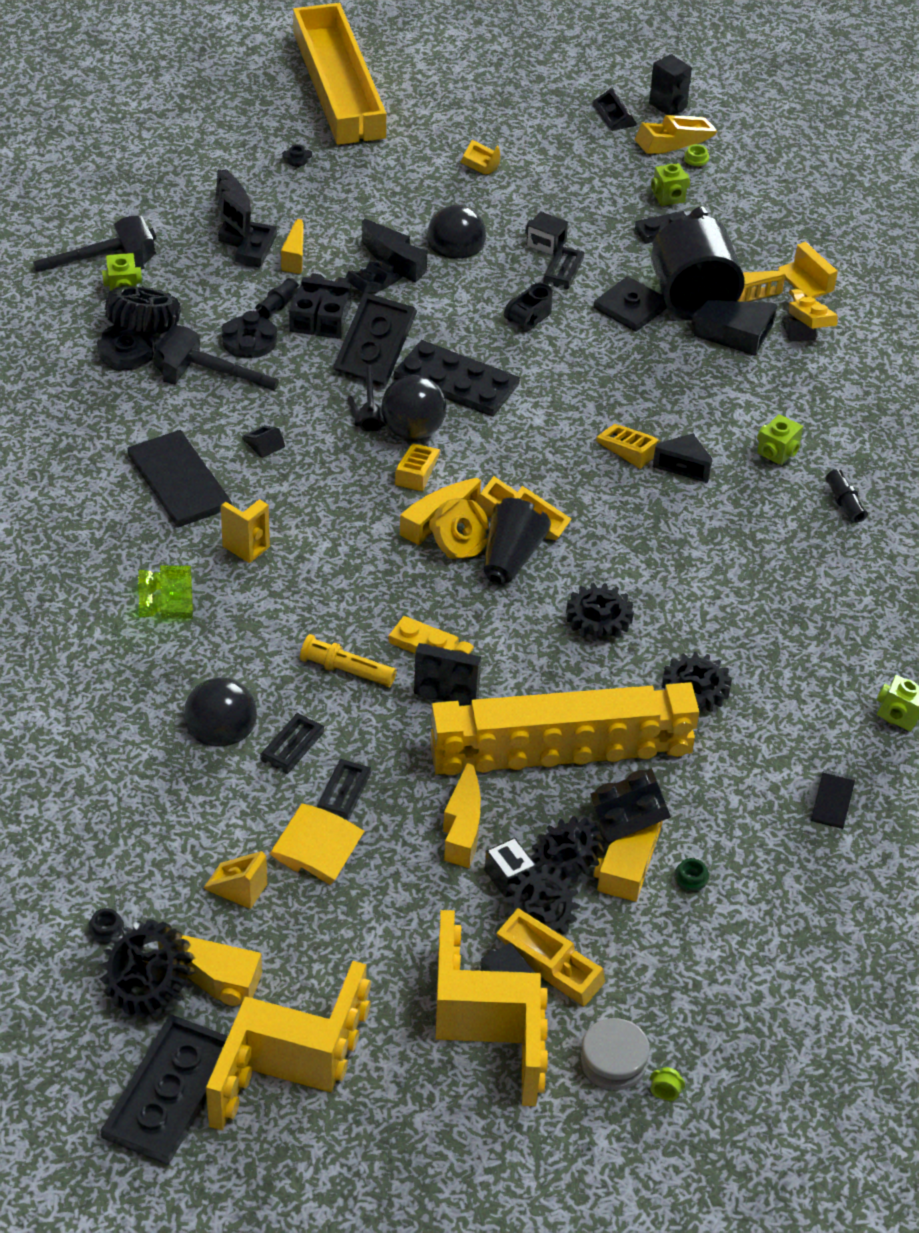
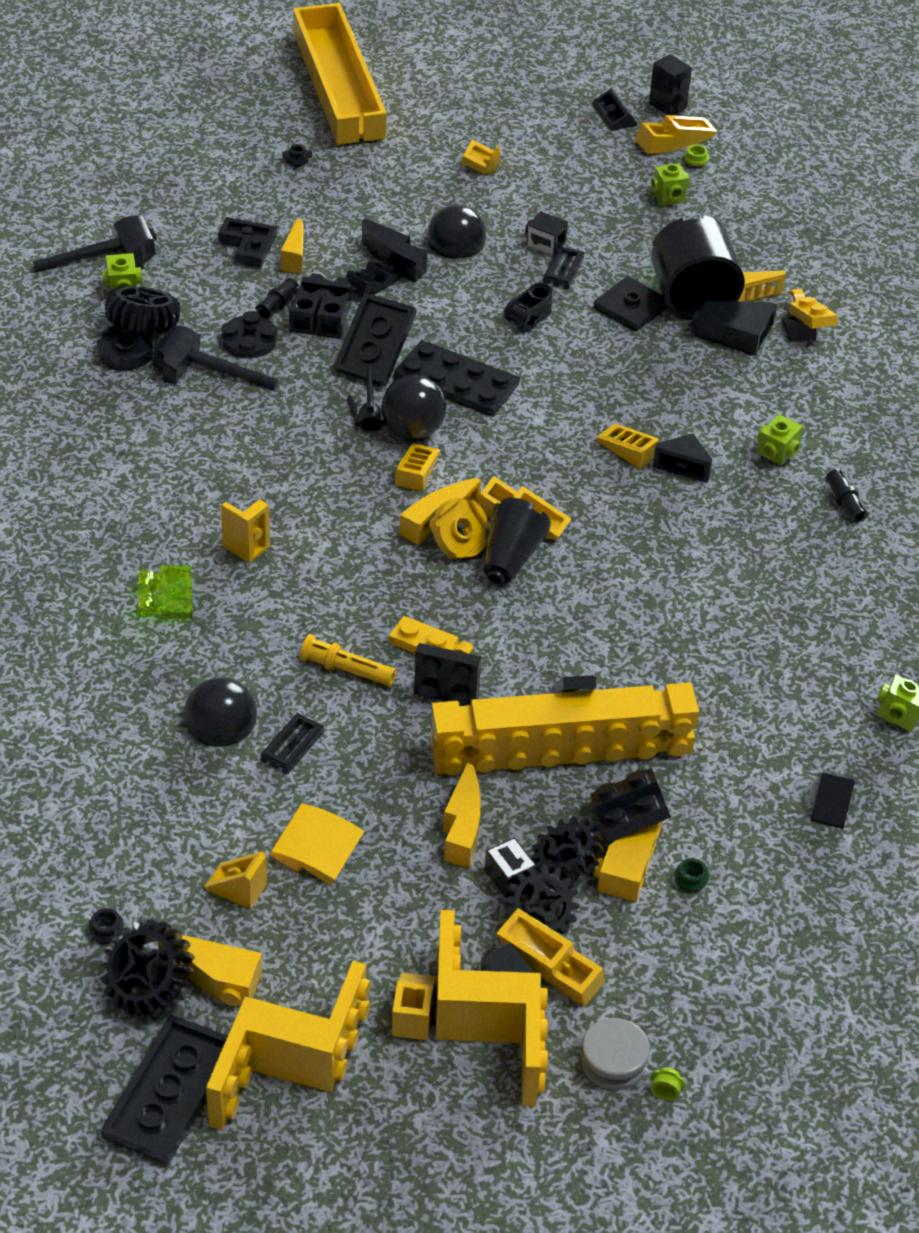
black tile [127,429,232,528] -> none
black slope [216,169,251,237] -> none
black slope [242,425,285,458] -> none
black tile [316,759,371,821] -> none
black gear [566,583,634,641] -> none
black plate [635,207,708,244] -> none
black gear [662,652,732,714] -> none
yellow panel [778,242,838,298] -> none
none -> yellow slope [392,973,437,1040]
none -> black tile [552,675,597,693]

